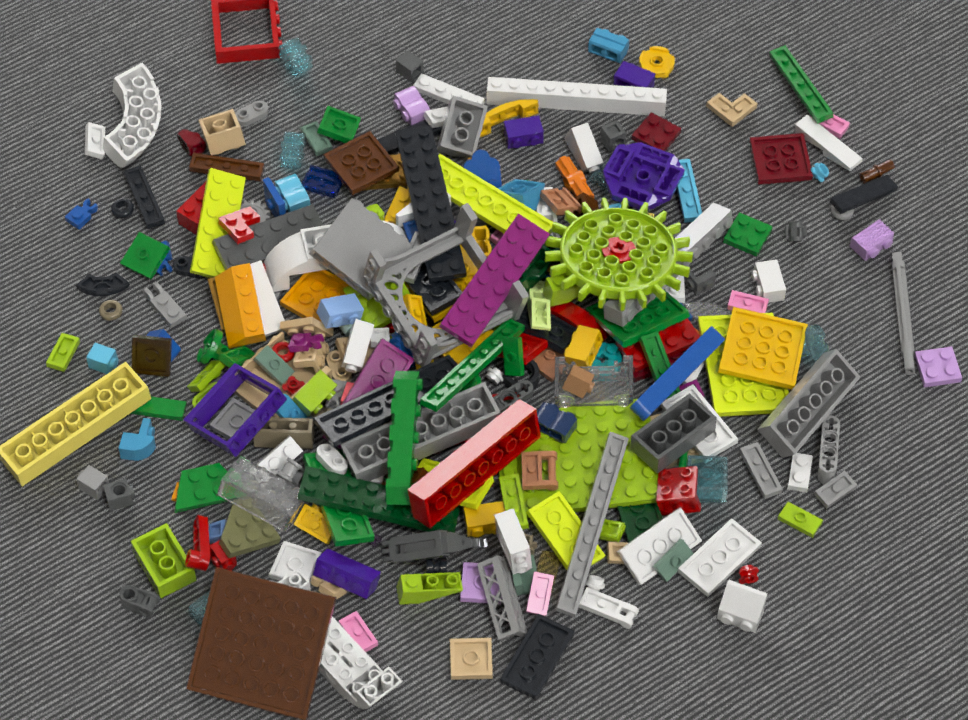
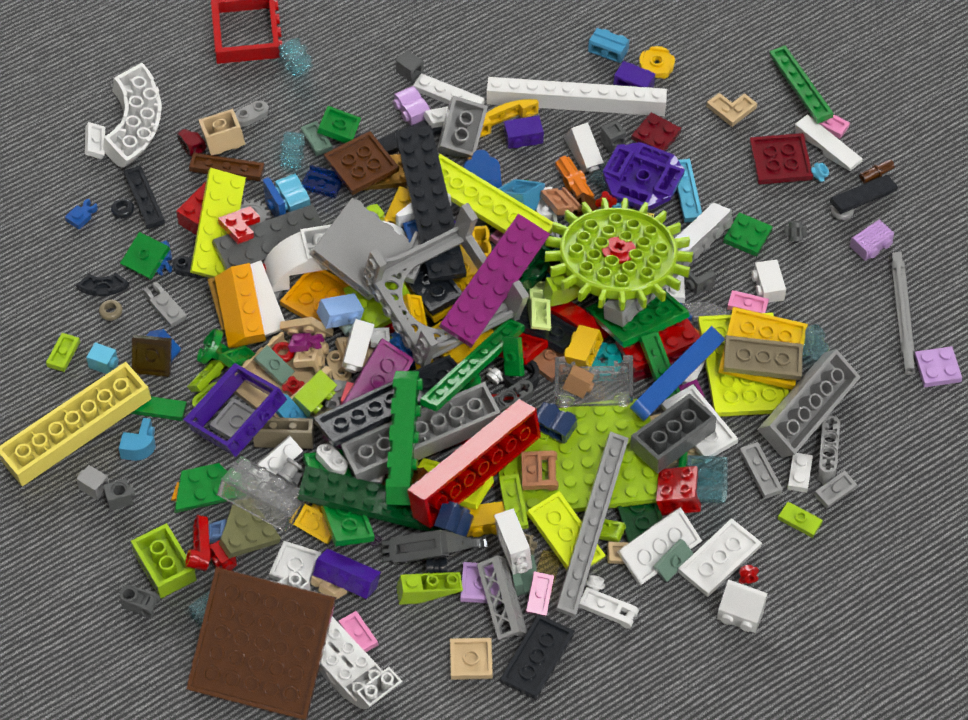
none -> dark blue brick [434,501,474,537]
none -> red plate [595,191,617,208]
none -> dark tan plate [723,335,803,380]

